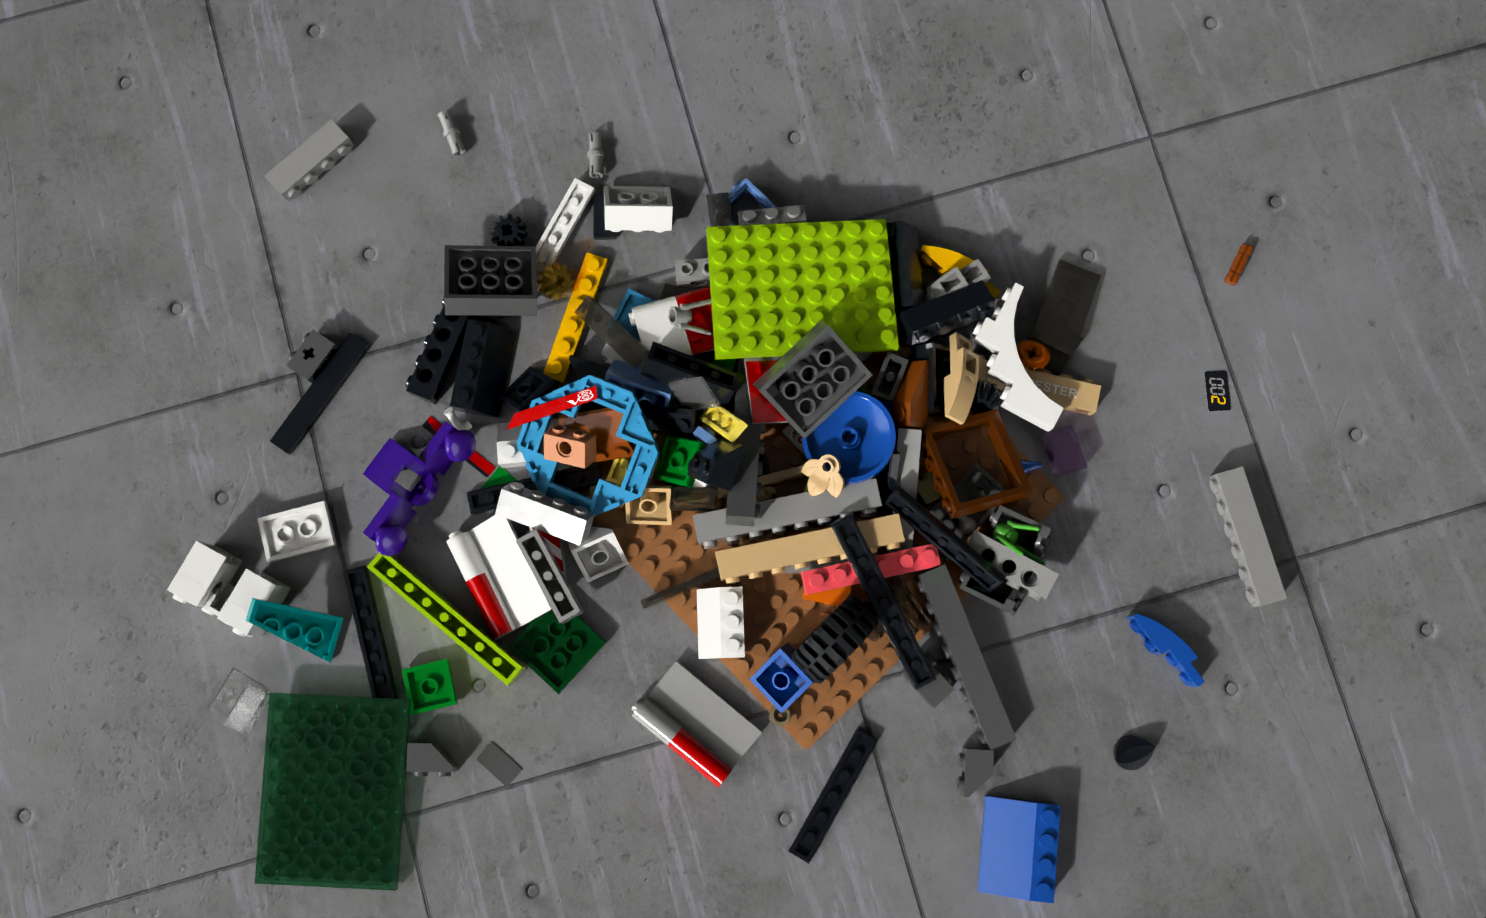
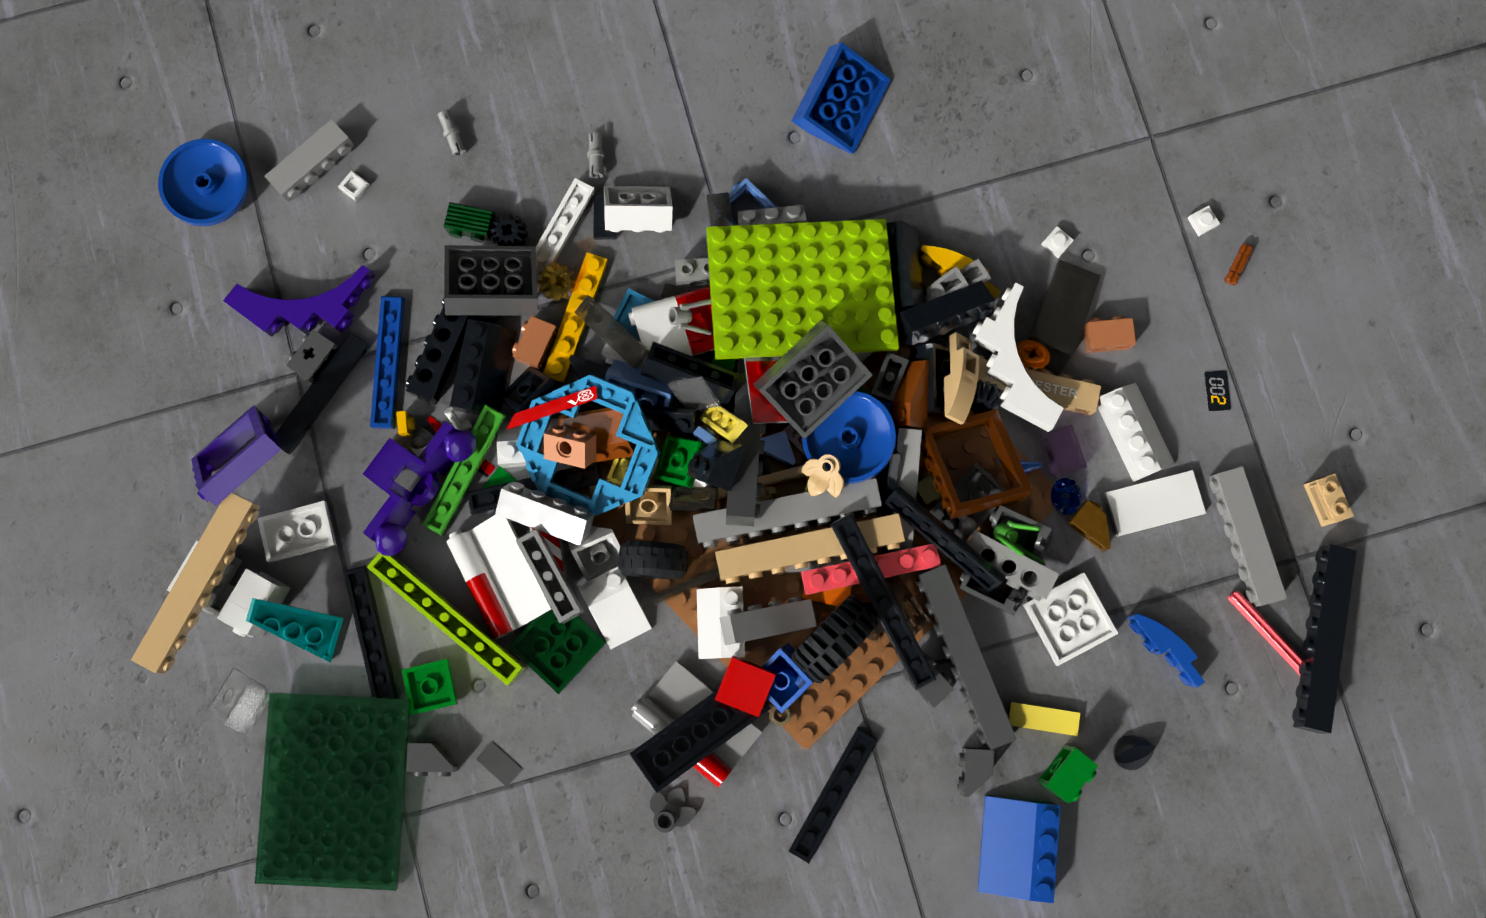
none -> tan brick [131,492,260,673]
none -> blue dish [158,139,249,226]
none -> dark purple window [191,405,281,506]
none -> dark purple arch [223,265,375,337]
none -> white tile [338,170,370,202]
none -> blue tile [370,296,405,429]
none -> yellow plate [396,411,415,437]
none -> bright green tile [422,405,507,535]
none -> dark green brick [444,202,496,243]
none -> nougat brick [512,316,558,371]
none -> white slope [578,567,652,649]
none -> black tyre [618,541,688,579]
none -> black plate [629,689,771,794]
none -> dark grey plate [650,788,696,833]
none -> red tile [715,655,776,717]
none -> light grey brick [719,596,817,646]
none -> light blue slope [760,431,795,468]
none -> blue slope [791,42,891,154]
none -> light yellow tile [1008,702,1080,736]
none -> white plate [1022,572,1118,666]
none -> green brick [1037,745,1098,804]
none -> white plate [1041,226,1074,258]
none -> clear blue gear [1051,478,1082,514]
none -> pearl gold slope [1066,500,1111,552]
none -> nougat brick [1083,316,1136,353]
none -> white slope [1097,383,1175,482]
none -> white tile [1104,470,1206,537]
none -> white plate [1188,206,1220,237]
none -> coral axle [1228,591,1303,676]
none -> black brick [1292,544,1357,734]
none -> tan window [1304,474,1354,527]

